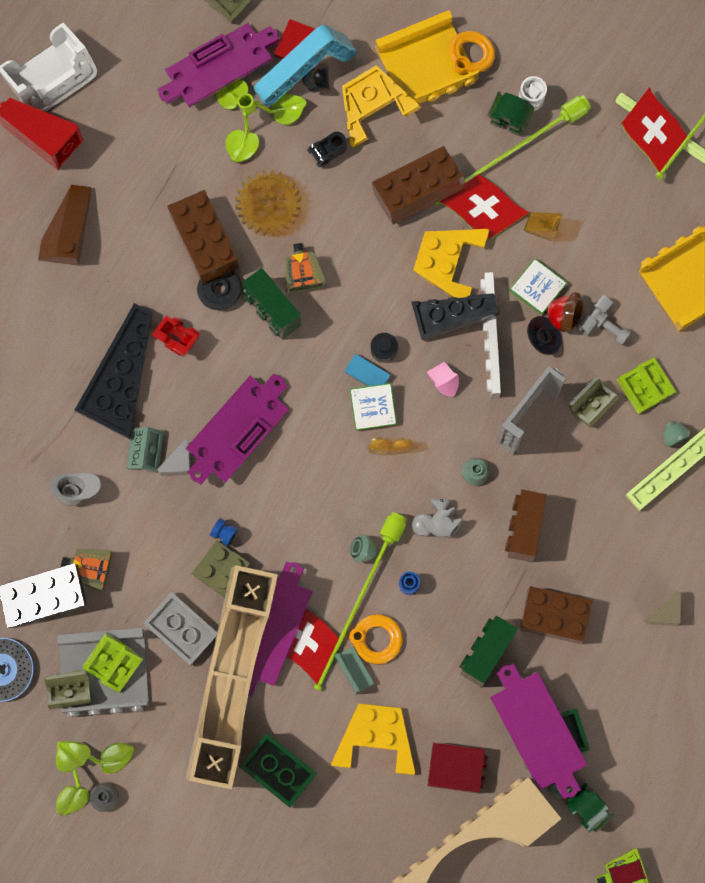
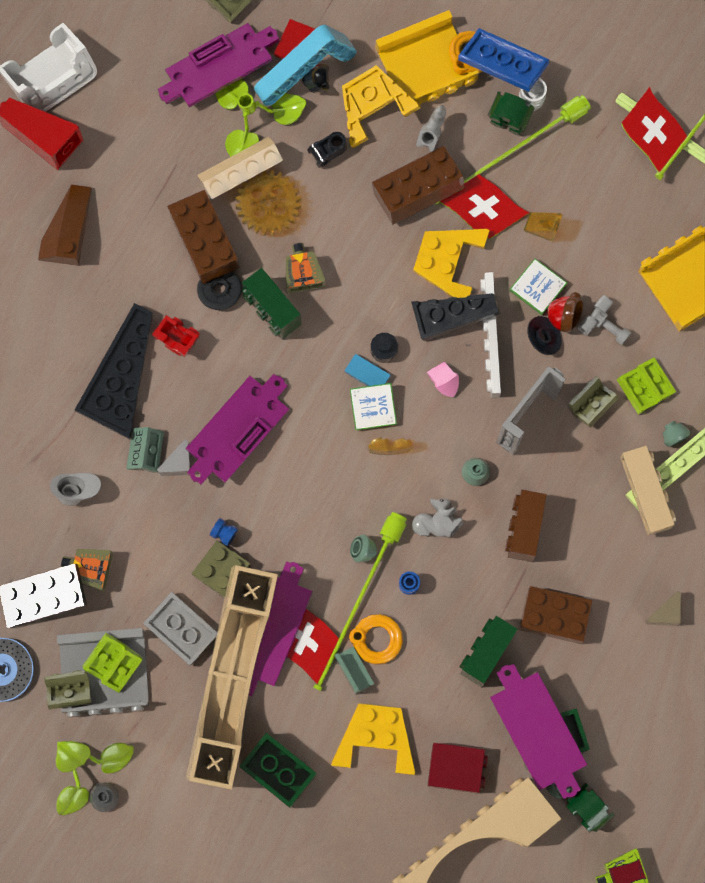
none -> tan brick [197,137,283,199]
none -> light grey animal [416,105,446,152]
none -> blue tile [458,28,549,92]
none -> tan brick [620,446,676,536]

